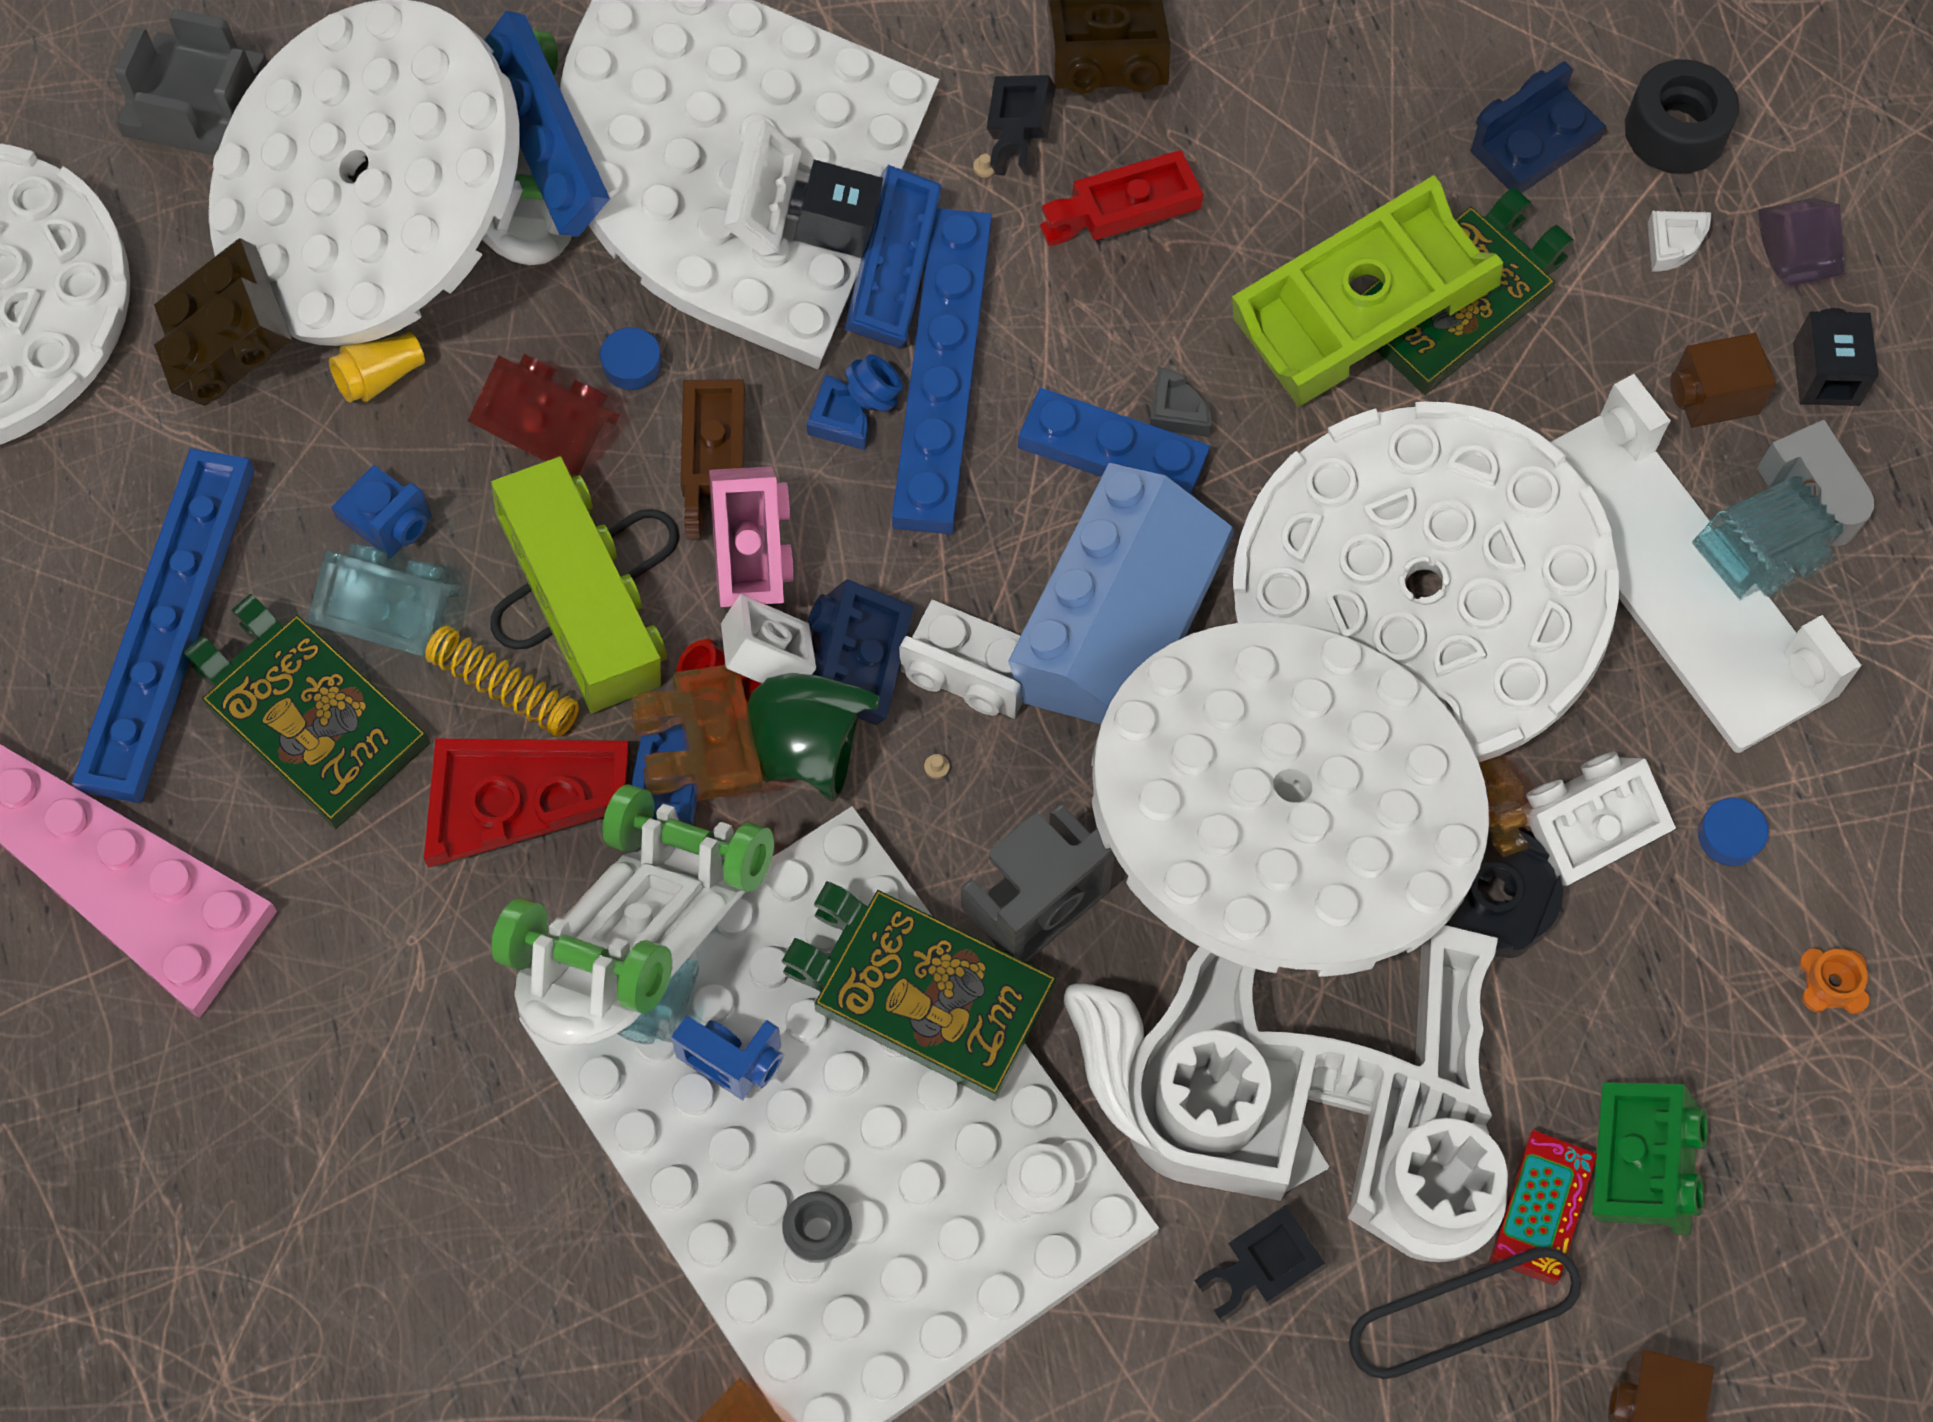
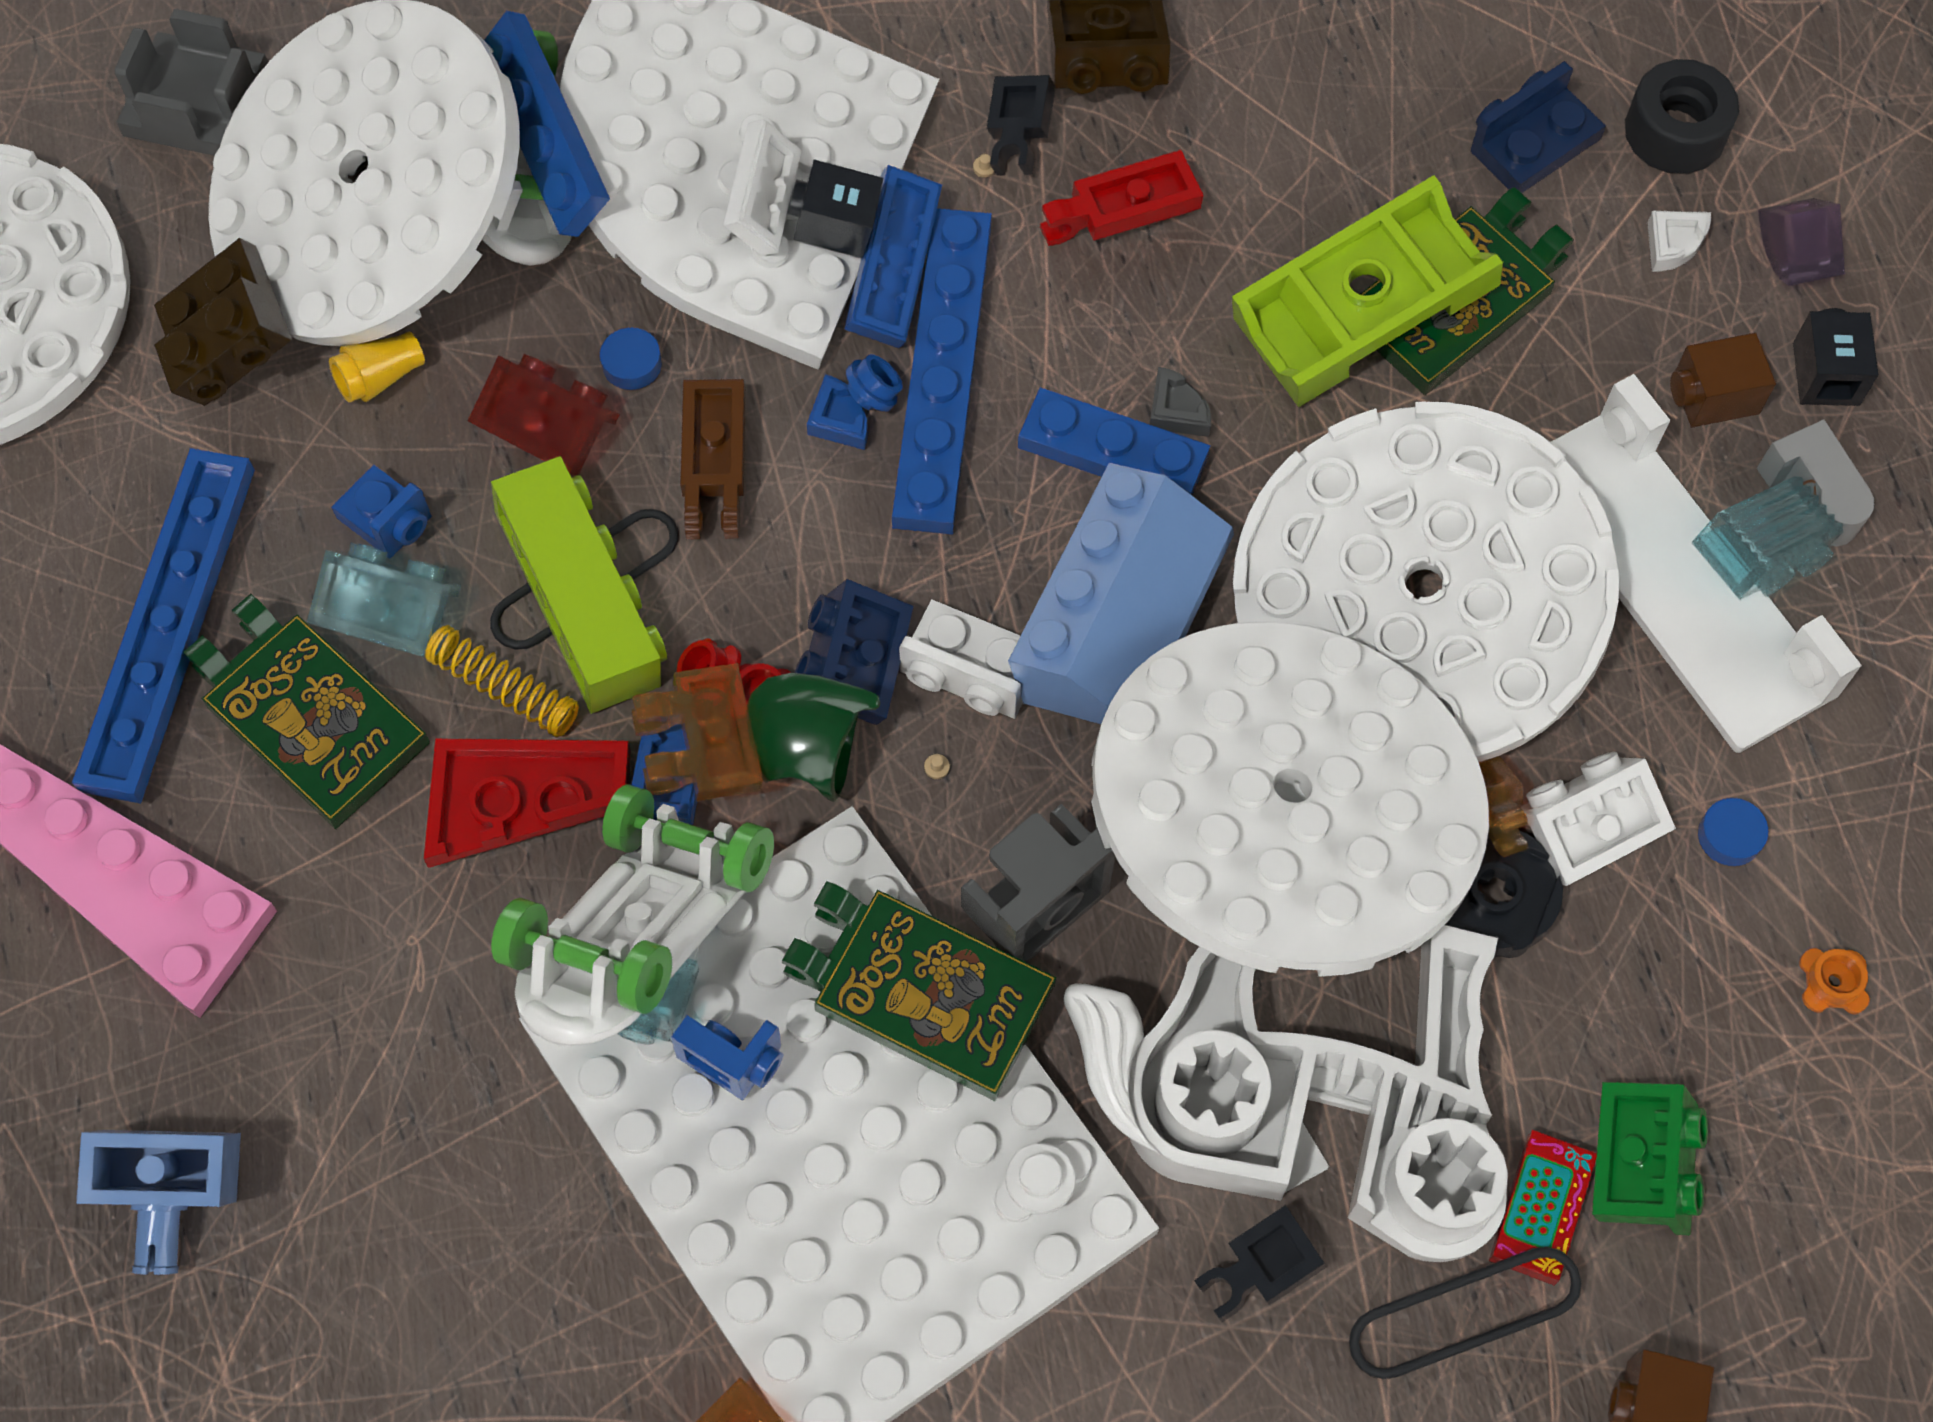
bright pink brick [709,466,793,607] -> none
white piece [721,594,816,683] -> none
dark grey plate [782,1191,852,1263] -> none
none -> medium blue brick [77,1130,241,1275]

